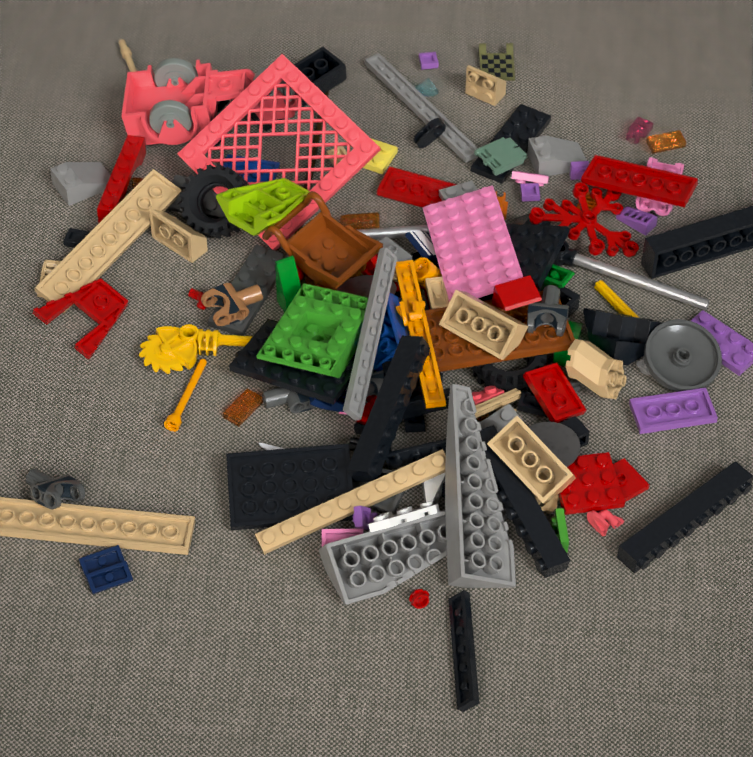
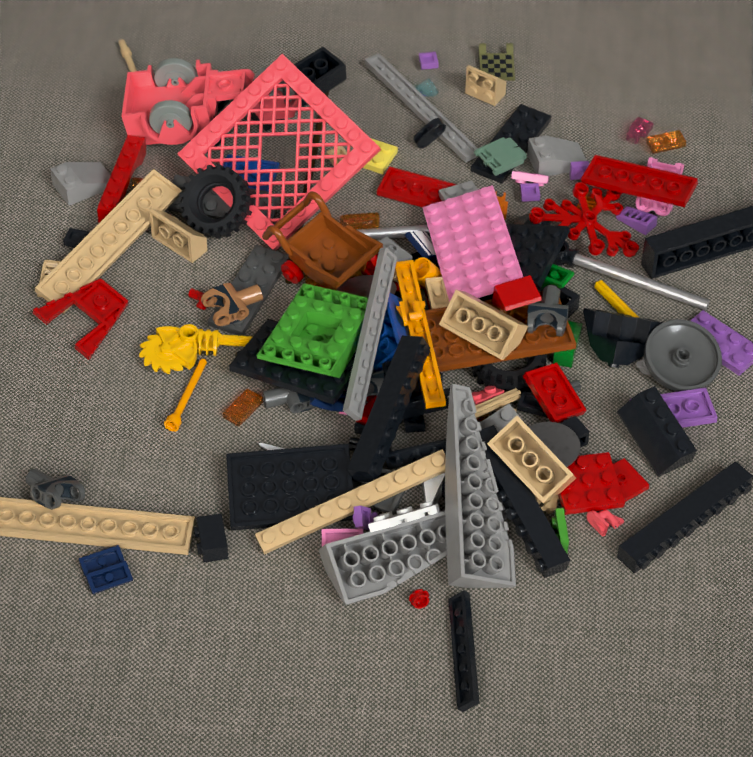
lime wedge [216,178,310,236] -> none
green slope [275,255,301,313] -> none
tan brick [566,339,627,399] -> none
none -> black brick [193,513,228,563]
none -> black slope [617,386,697,477]

